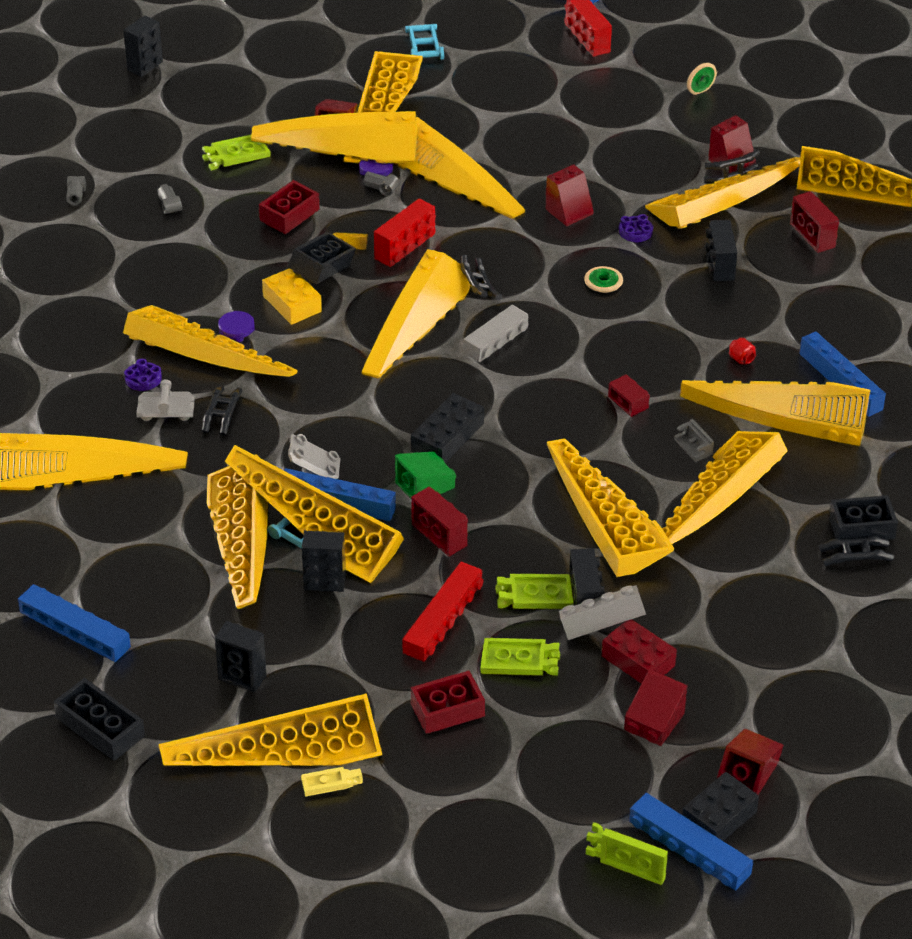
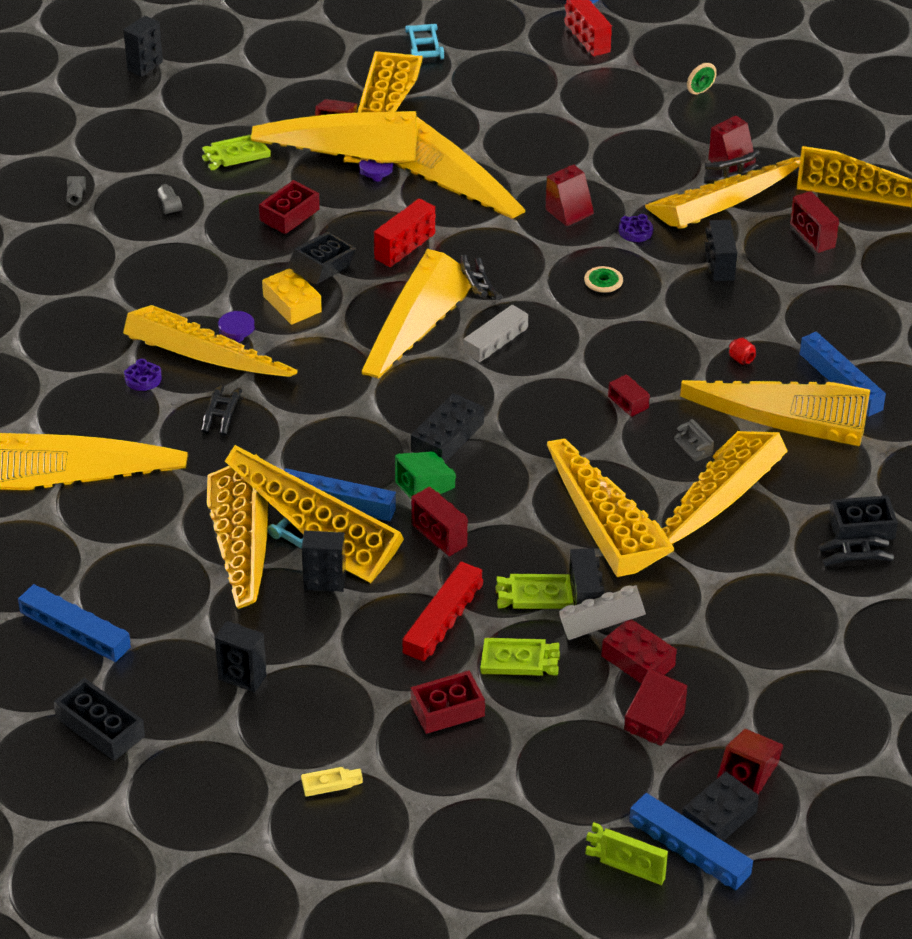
light grey shield [137,379,195,421] -> none
yellow wedge [159,693,382,766] -> none
light grey shield [288,434,340,479] -> none
yellow slope [333,232,368,250] -> none
dark grey piece [363,171,400,196] -> none

